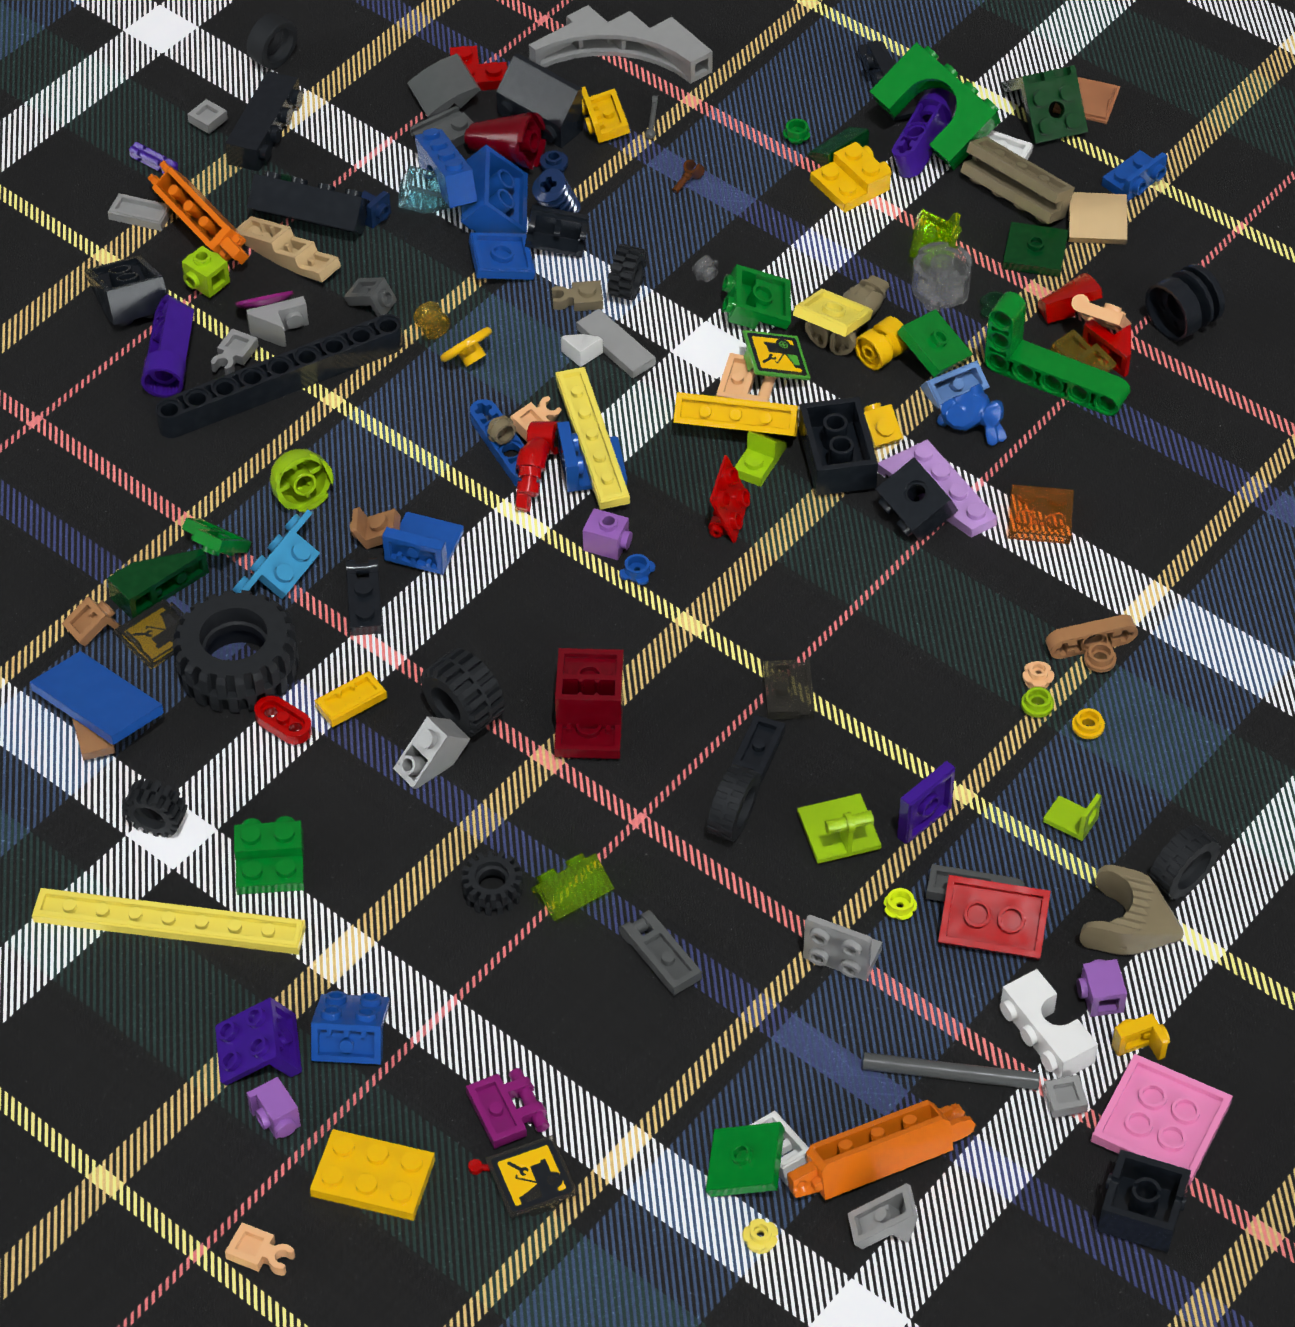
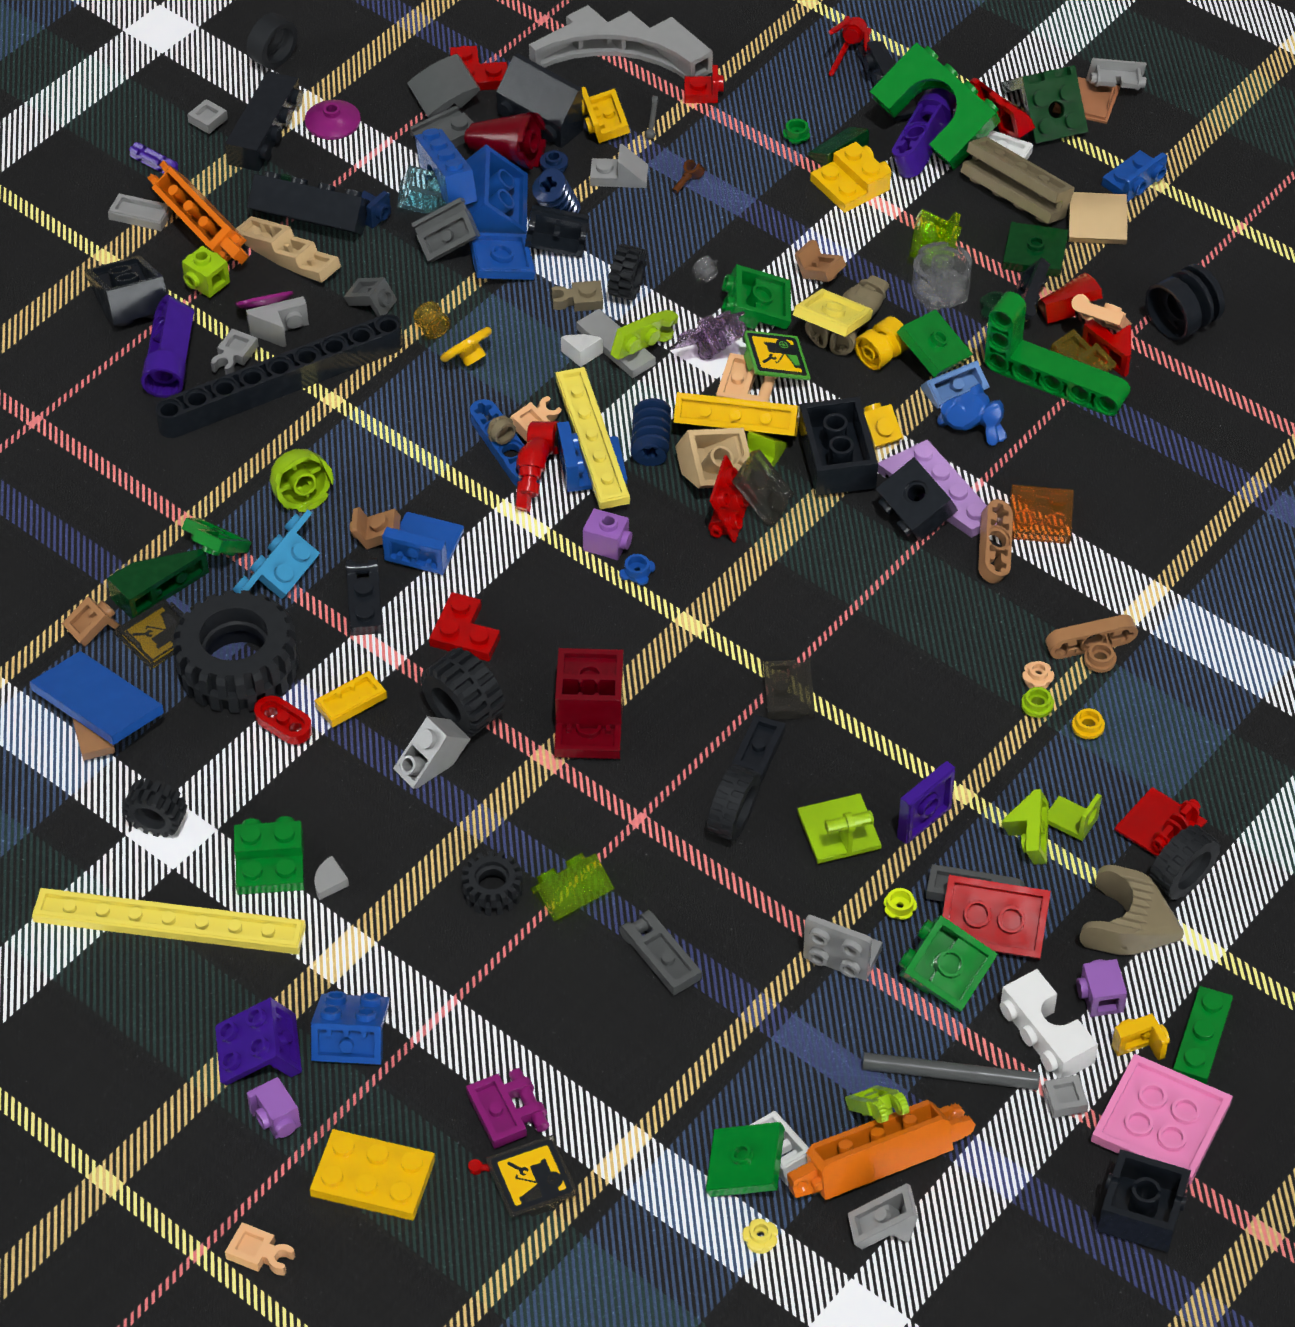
none -> magenta dish [305,100,361,140]
none -> light grey tile [314,856,349,900]
none -> dark grey plate [411,197,480,262]
none -> red plate [429,592,501,662]
none -> light grey slope [590,144,648,188]
none -> lime hinge [610,309,679,360]
none -> dark blue piece [631,398,671,466]
none -> clear purple hinge [669,311,746,360]
none -> tan slope [675,428,750,489]
none -> red bracket [685,65,724,103]
none -> clear smoke plate [732,449,794,526]
none -> medium nougat bracket [794,240,846,282]
none -> red plant [828,16,872,77]
none -> lime hinge [845,1085,910,1123]
none -> green plate [899,915,998,1012]
none -> red slope [969,78,1035,138]
none -> medium nougat beam [978,499,1013,583]
none -> lime slope [1001,789,1049,865]
none -> black plate [1015,257,1050,320]
none -> light grey hinge [1086,58,1147,90]
none -> red hinge [1114,787,1207,856]
none -> green plate [1173,986,1233,1084]

